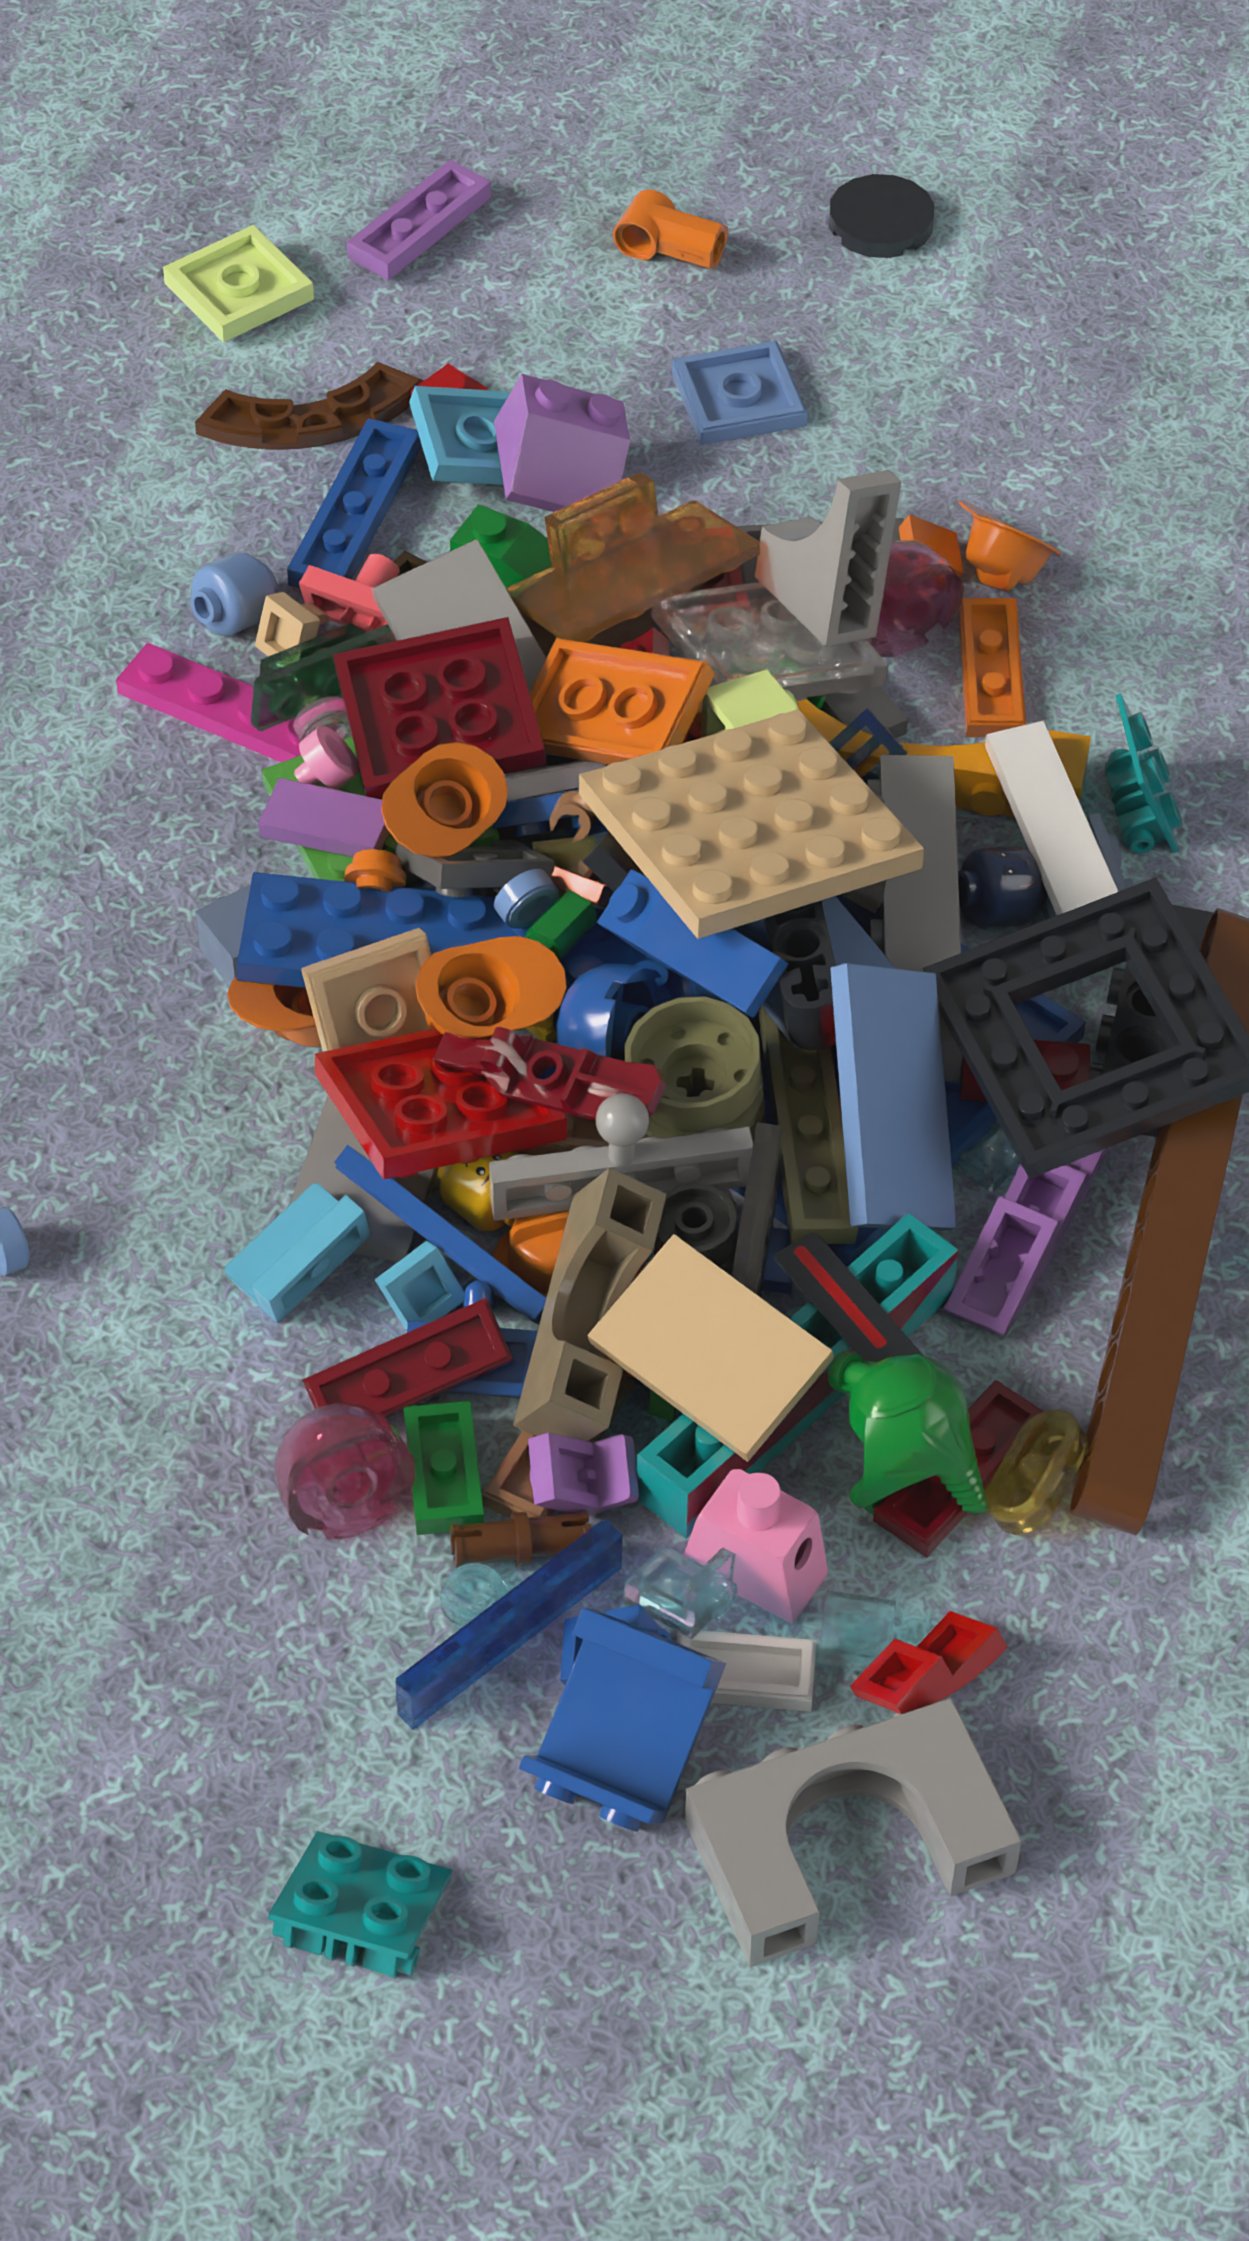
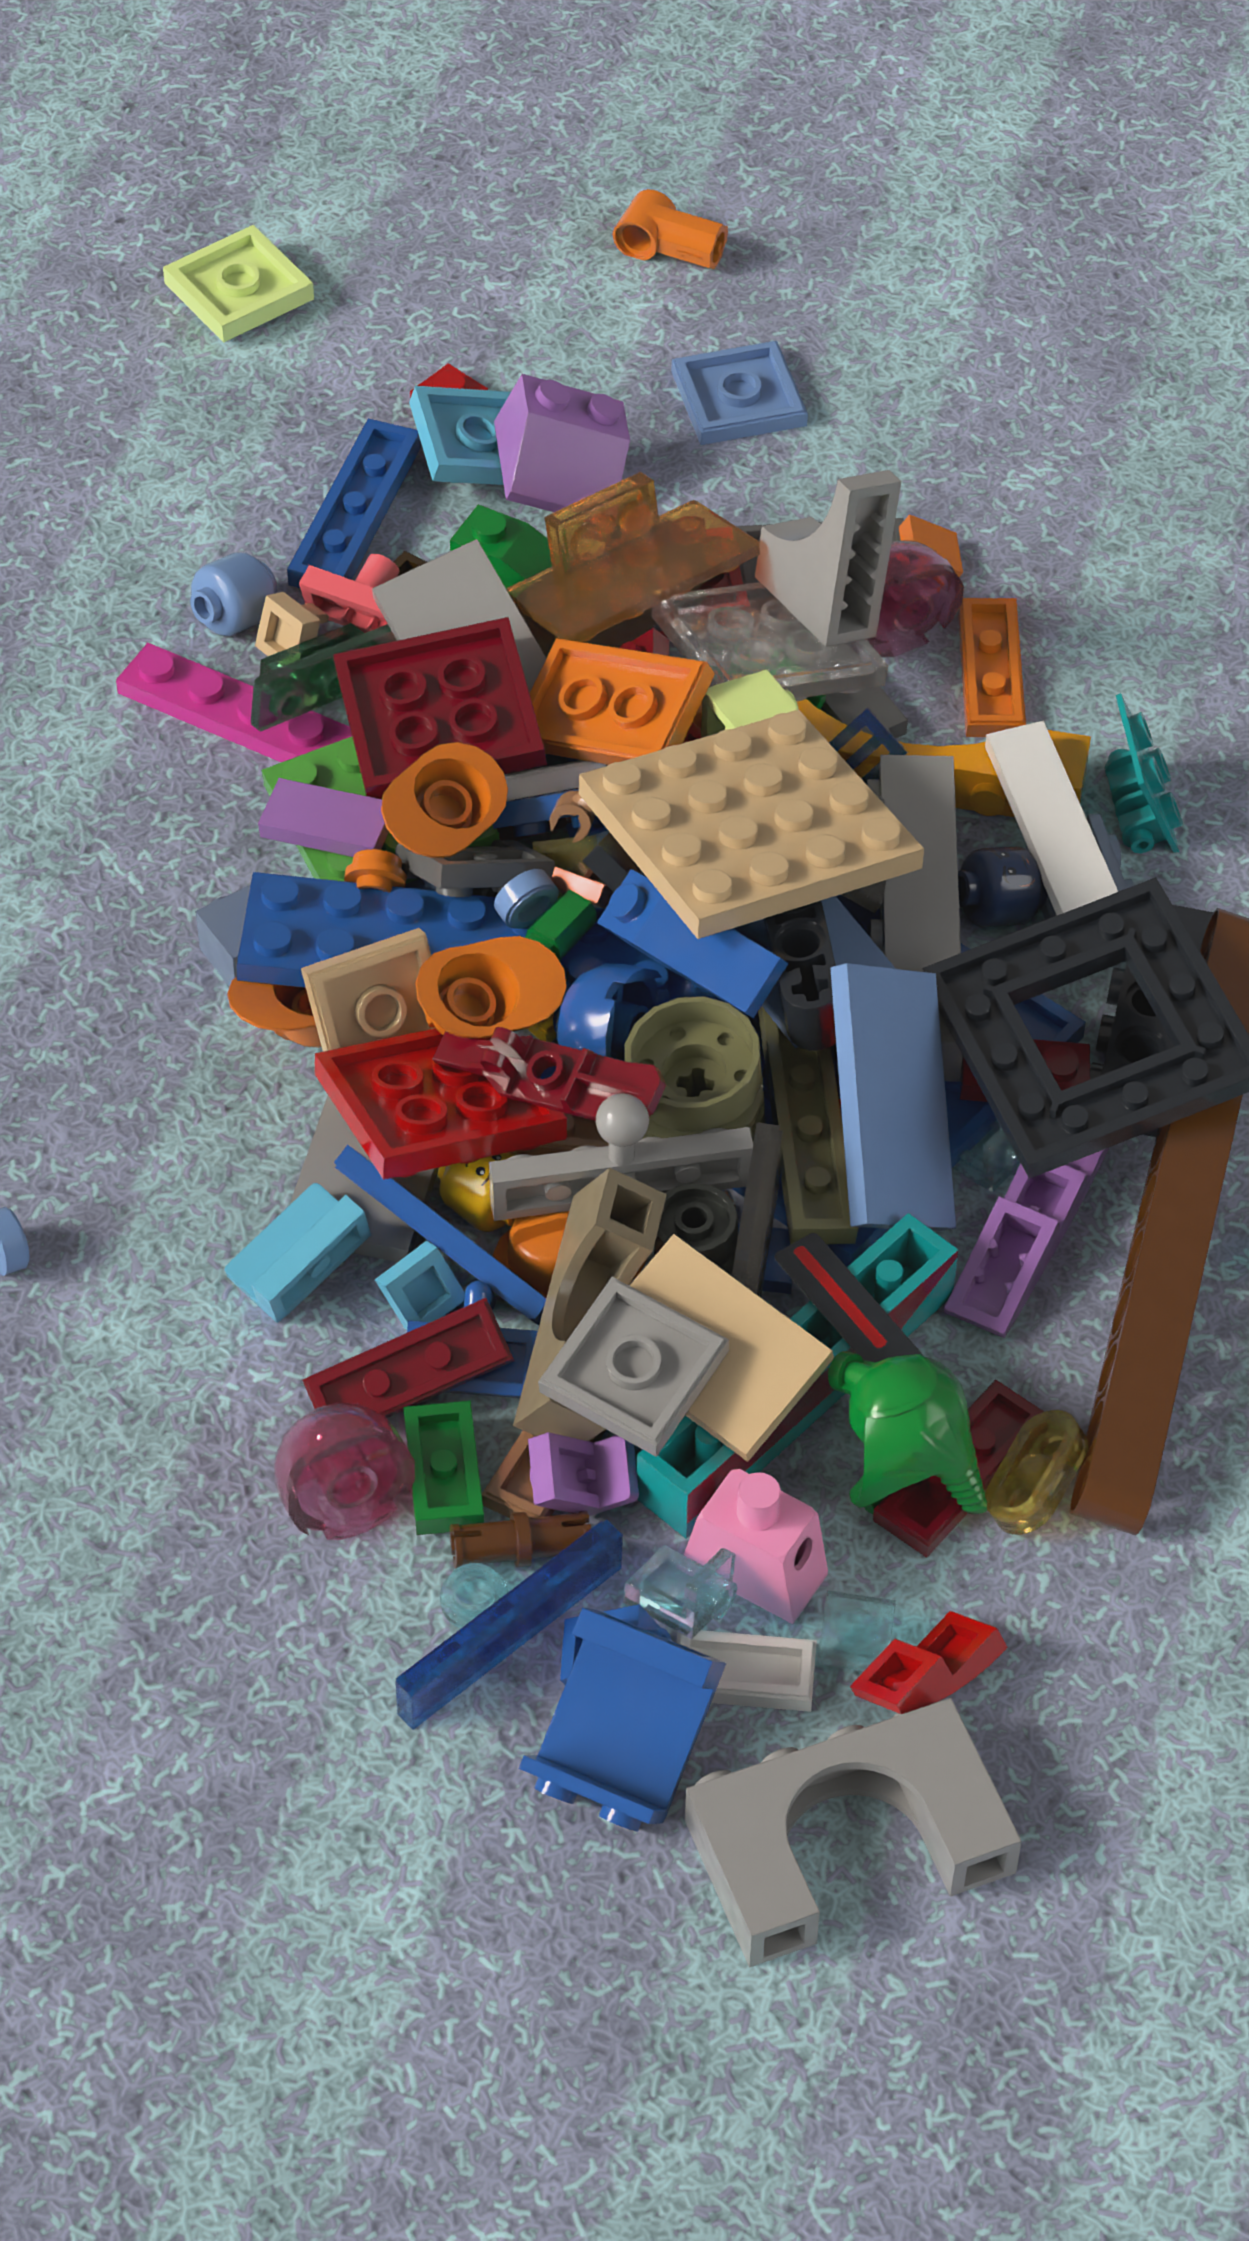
reddish brown tile [195,362,424,450] -> none
teal hinge [268,1831,453,1979] -> none
clear tile [293,697,352,742] -> none
bright pink tile [294,726,359,790] -> none
medium lavender plate [347,160,491,281] -> none
black tile [829,174,934,258] -> none
orange piece [958,499,1061,592] -> none
none -> light grey tile [538,1277,729,1457]

